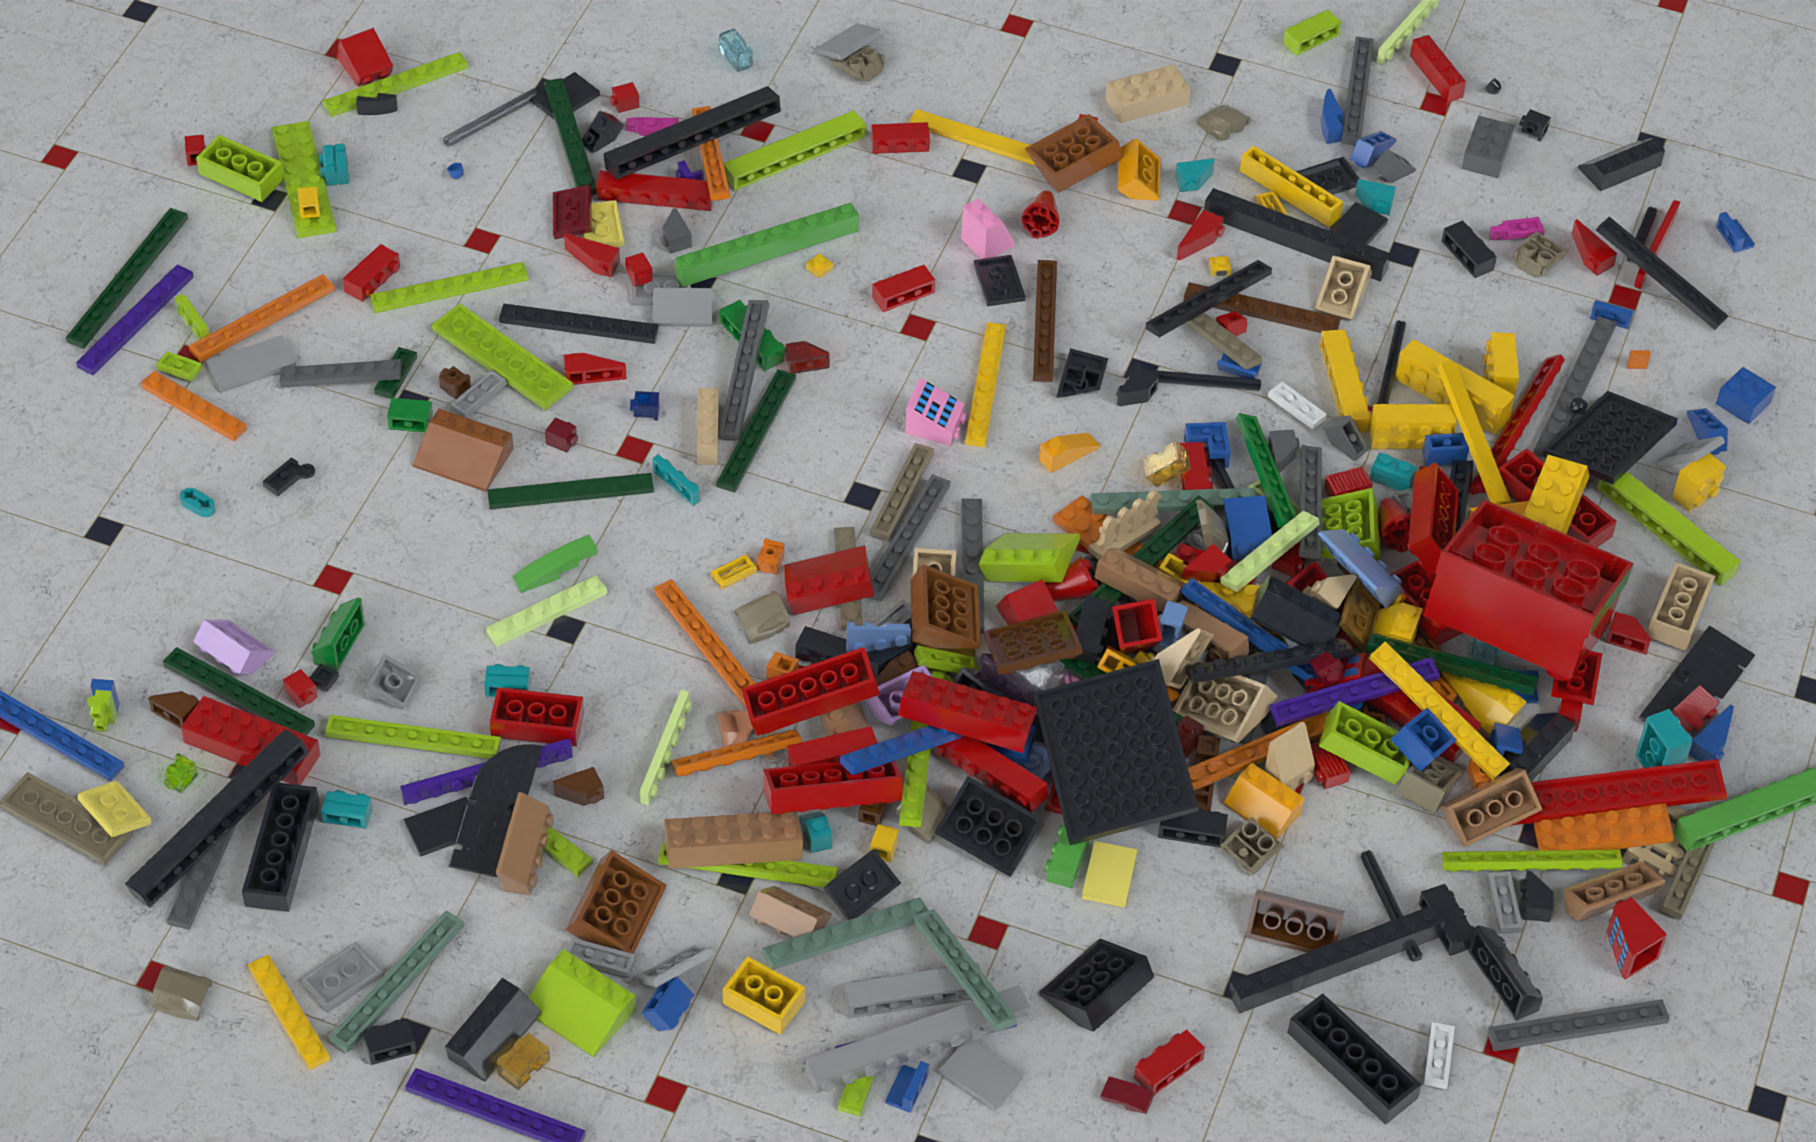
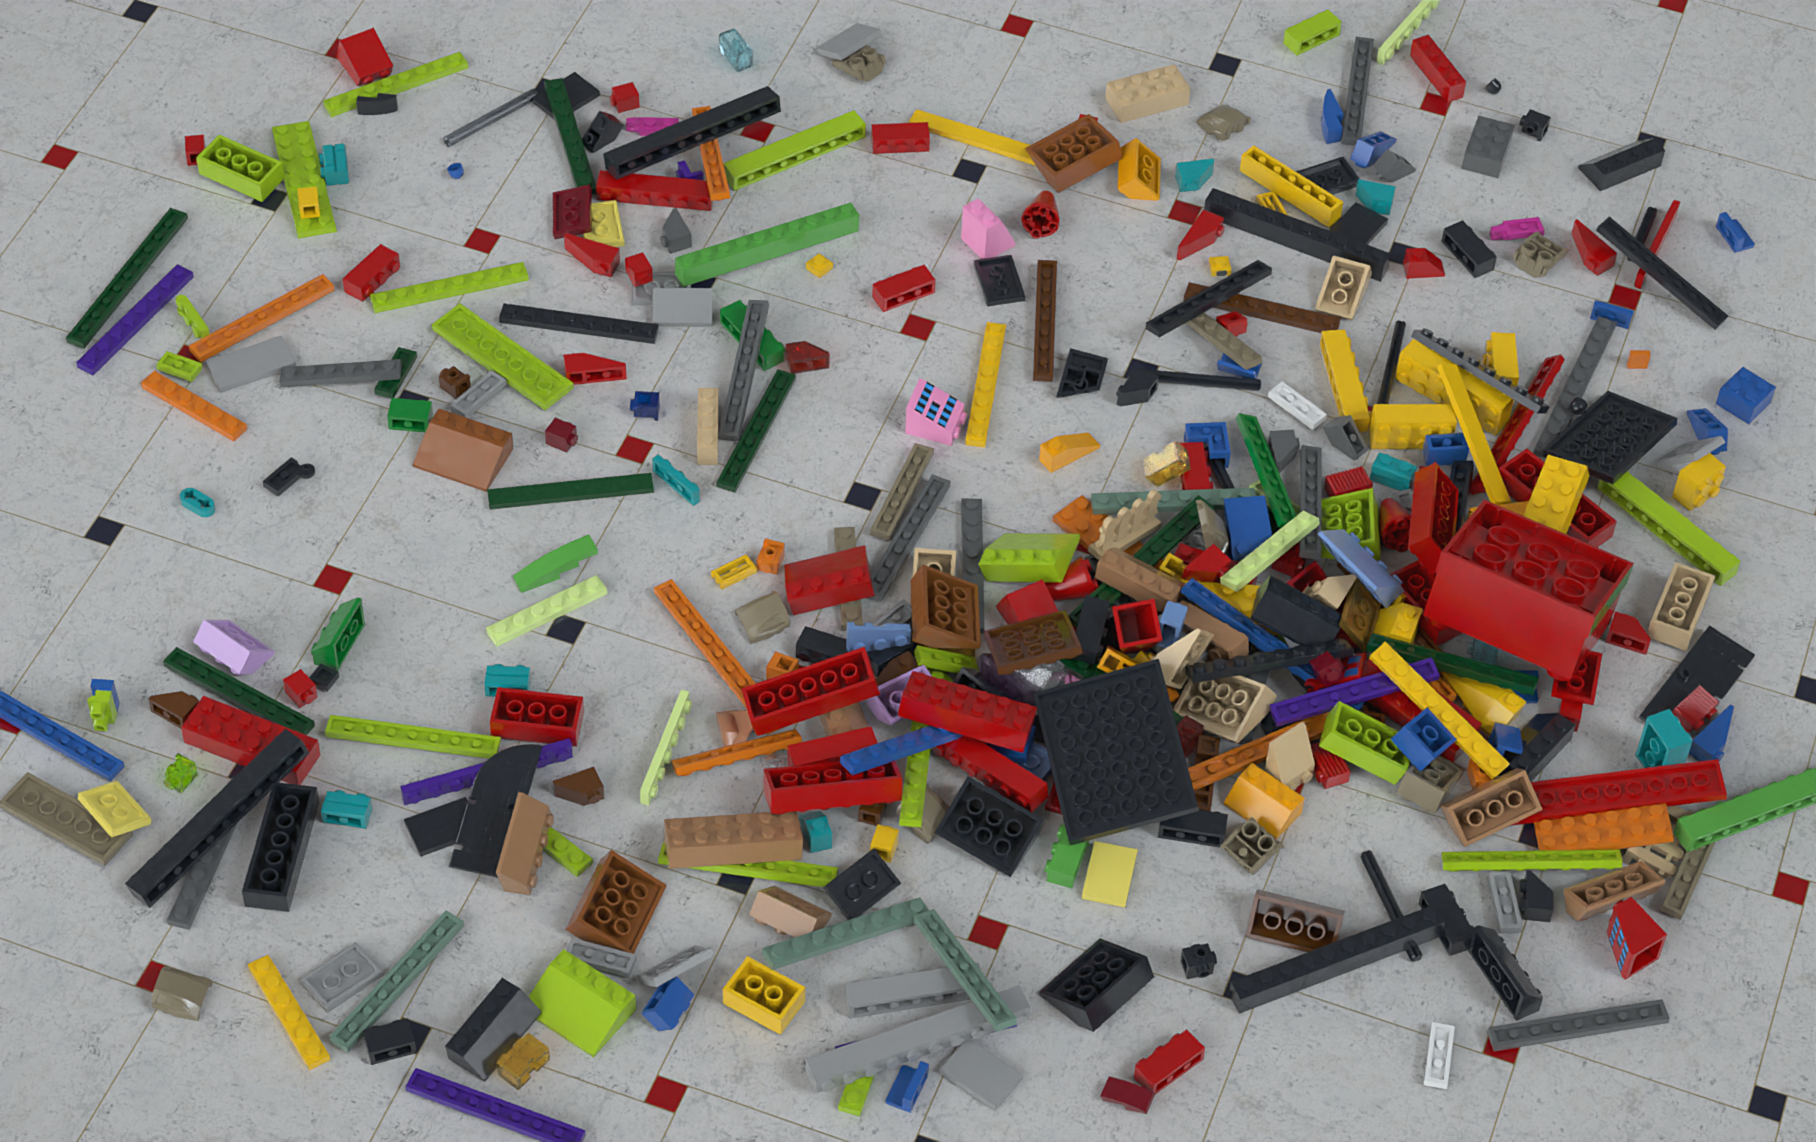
light grey slope [364,654,421,709] -> none
black brick [1287,993,1422,1125] -> none
none -> black brick [1180,943,1217,979]
none -> red slope [1403,248,1445,279]
none -> plate [1411,328,1550,414]

